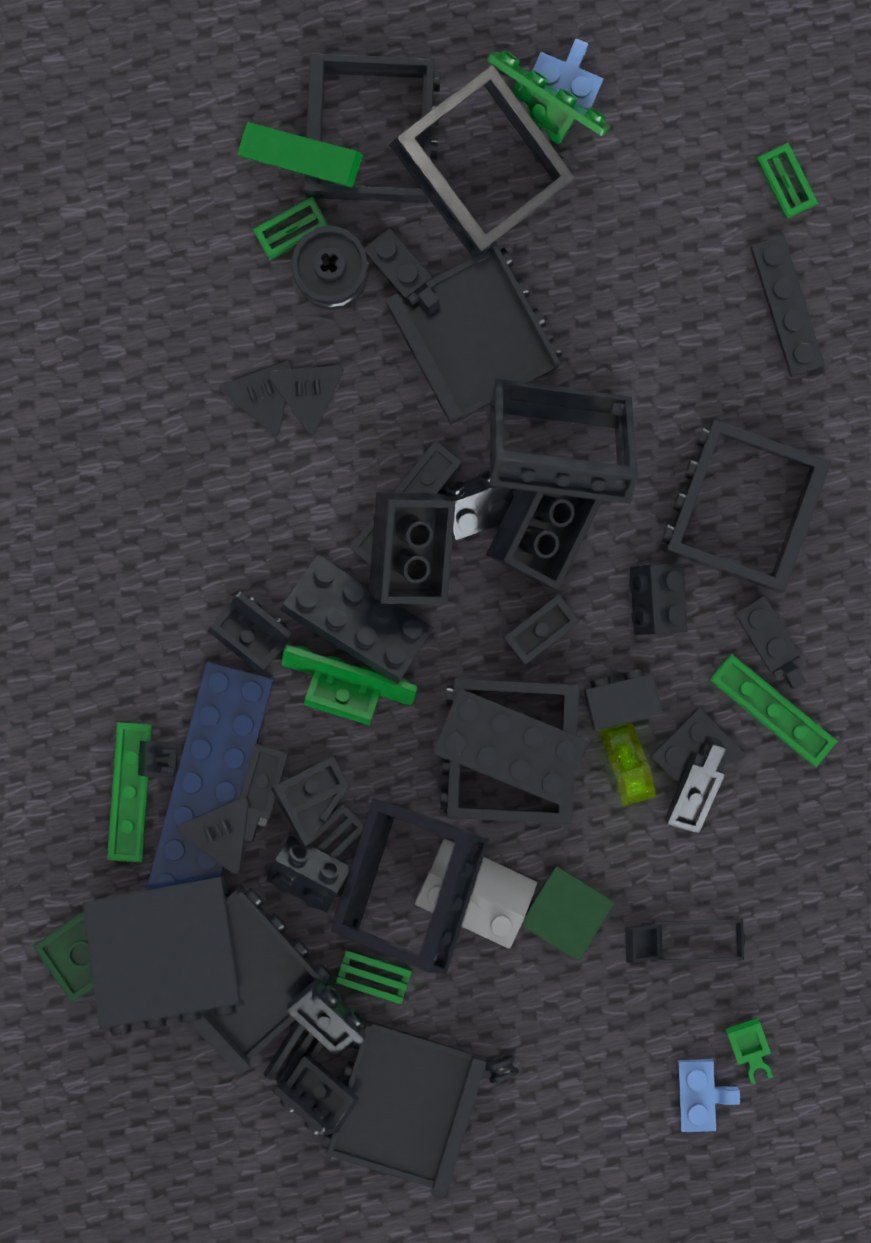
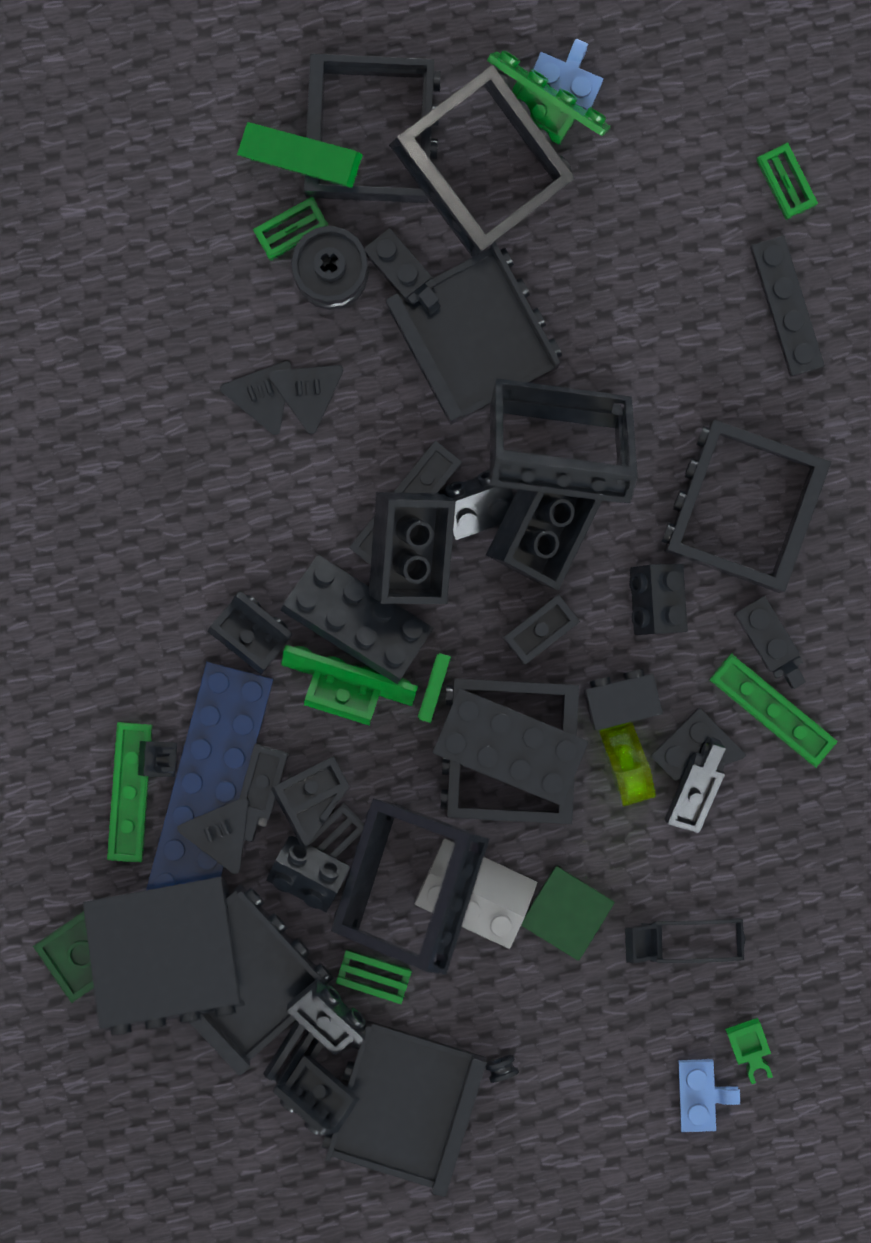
none -> green tile [418,653,451,723]

